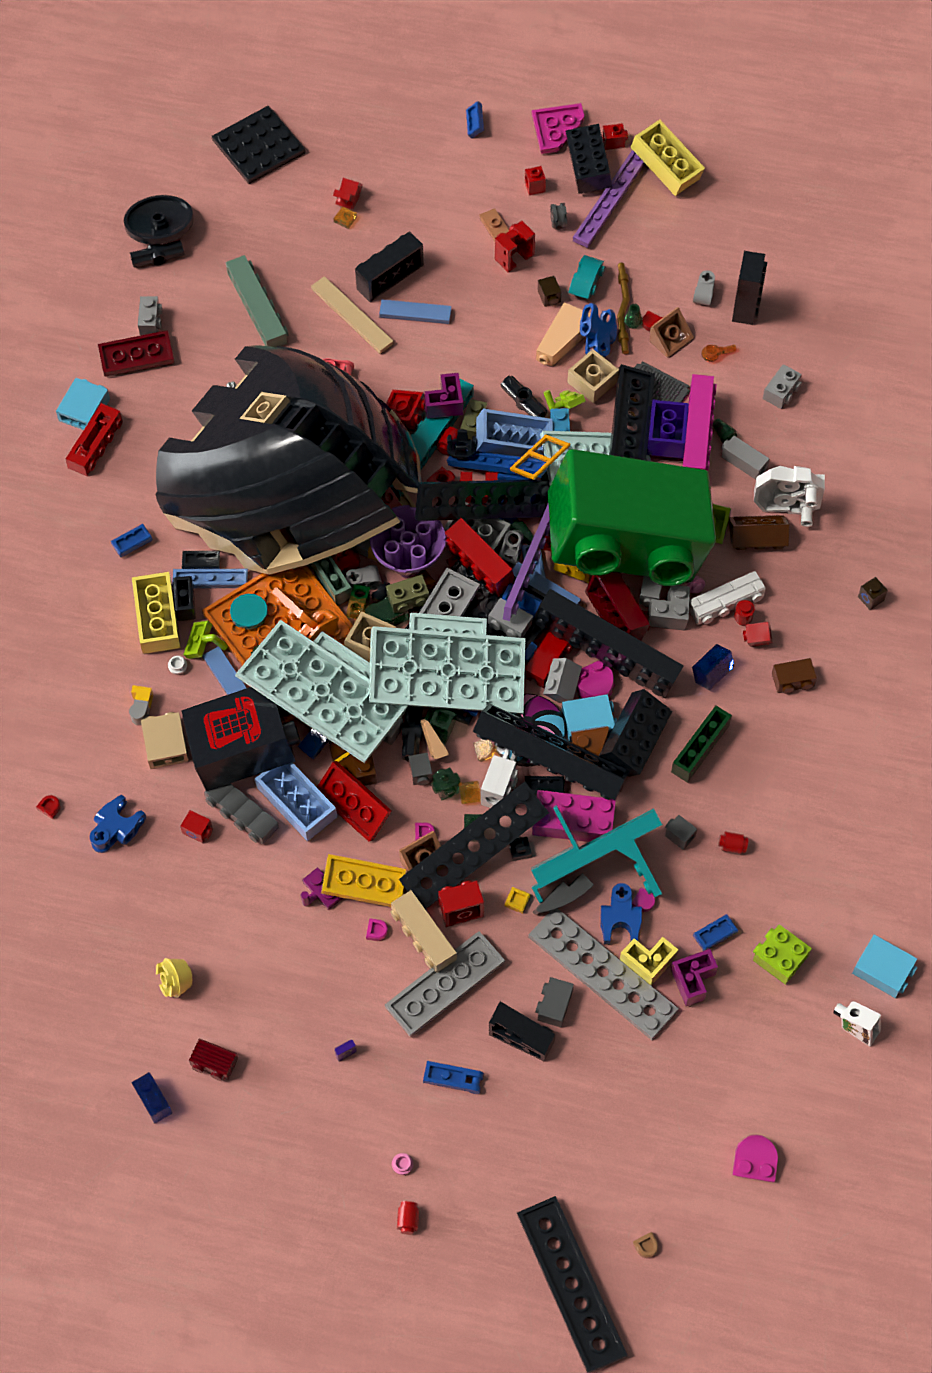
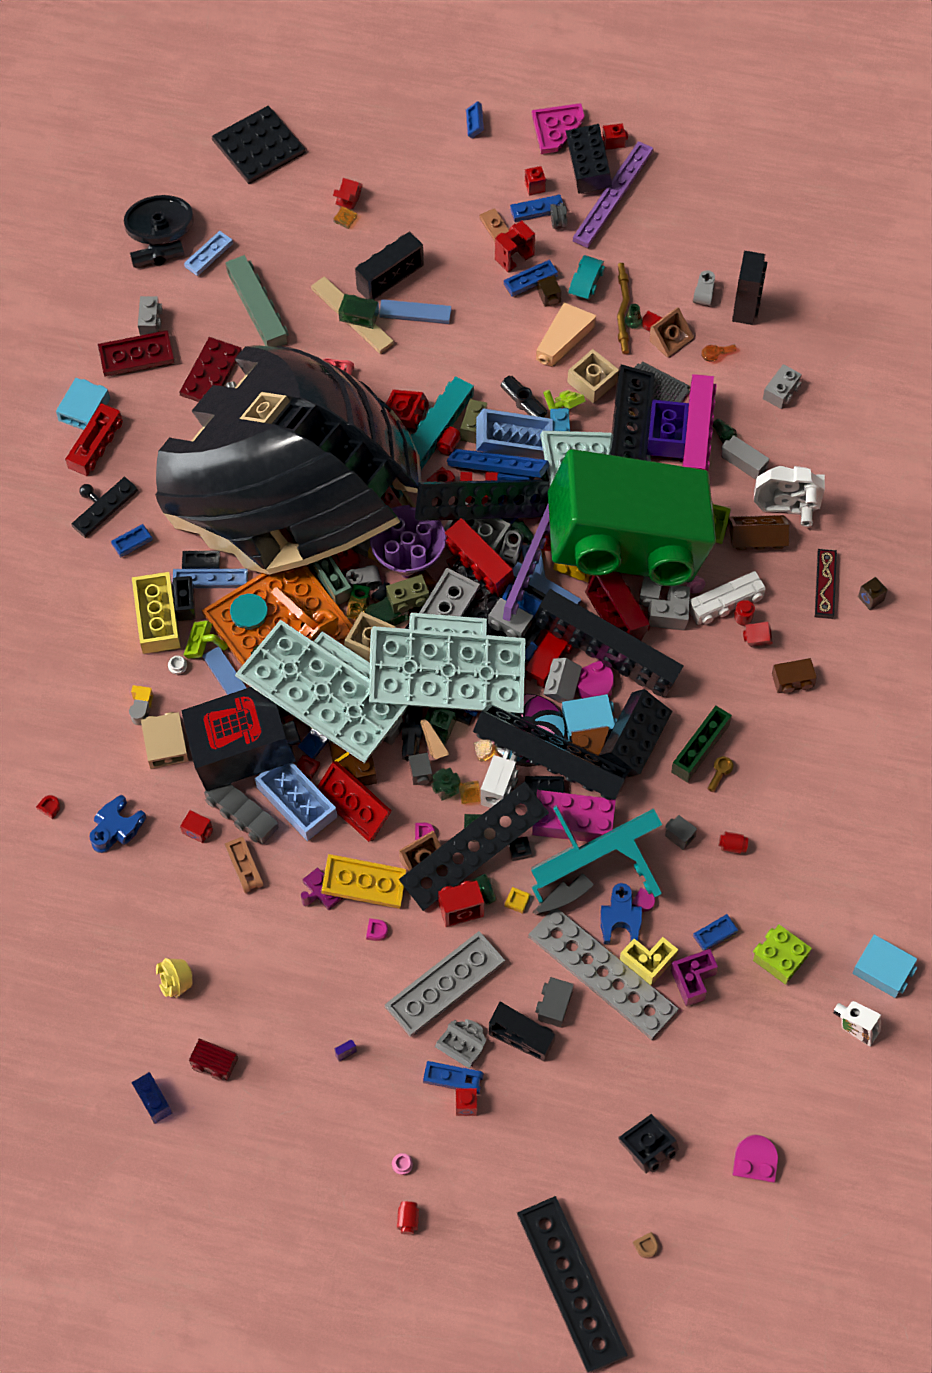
tan brick [390,890,457,973] -> none
magenta brick [425,373,463,419] -> none
black piece [447,429,477,459] -> none
light orange window [510,435,571,480] -> none
blue piece [580,303,617,357] -> none
light yellow brick [631,119,705,196] -> none
clear blue brick [692,644,734,690] -> none
none -> black plate [71,476,138,538]
none -> dark red plate [179,337,242,402]
none -> light blue plate [184,231,233,276]
none -> nougat plate [225,836,263,894]
none -> red tile [296,754,320,781]
none -> clear green brick [338,294,379,329]
none -> light grey slope [435,1019,486,1069]
none -> red brick [456,1088,477,1116]
none -> clear green cone [472,874,497,905]
none -> blue plate [504,260,558,297]
none -> blue plate [510,195,563,222]
none -> black plate [618,1114,679,1173]
none -> pearl gold plate [707,756,734,792]
none -> tile [814,549,837,619]

